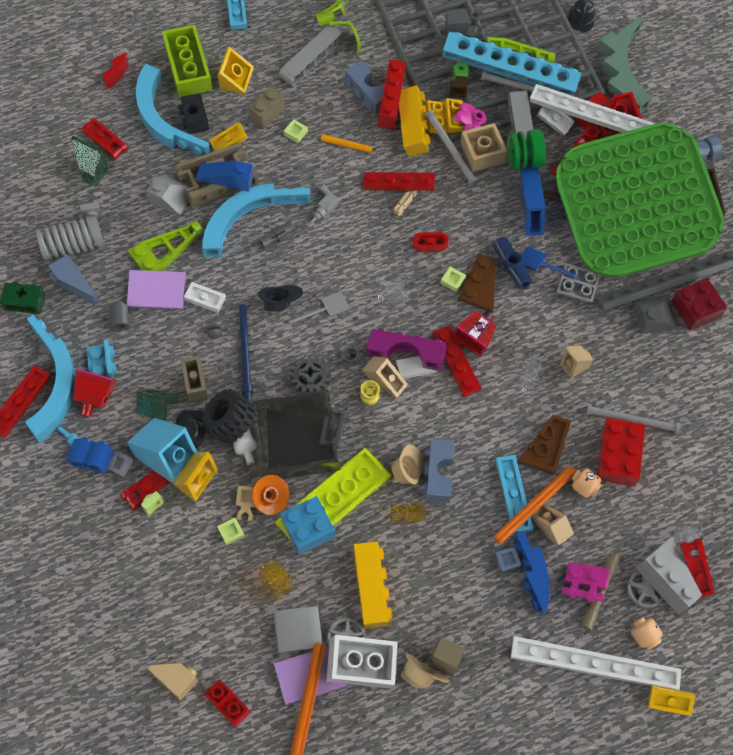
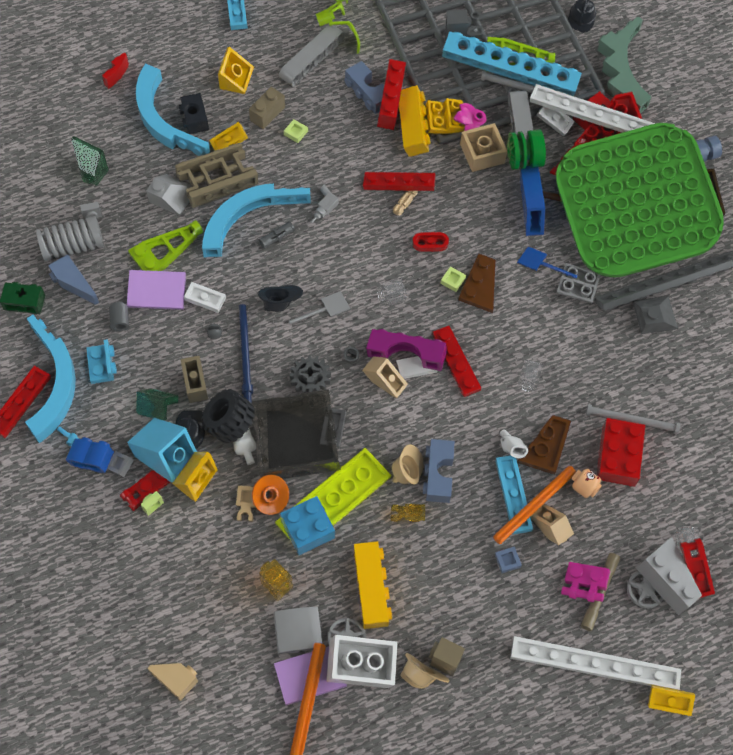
red torso [74,369,117,417] -> none
red plate [81,118,128,160] -> none
lime brick [162,25,212,98] -> none
blue slope [196,161,253,192] -> none
red slope [204,679,251,728] -> none
yellowish green plate [217,517,245,546] -> none
light orange bar [321,134,373,153] -> none
light yellow wheel [360,380,380,405] -> none
light grey bar [424,110,478,185] -> none
dark brown leg [449,62,469,97] -> none
red torso [451,311,497,357] -> none
dark blue piece [492,237,533,290] -> none
blue slope [513,531,550,616] -> none
tan slope [560,346,593,378] -> none
light nougat head [631,617,663,650] -> none
dark red brick [671,278,727,331] -> none
none -> white piece [500,430,528,458]

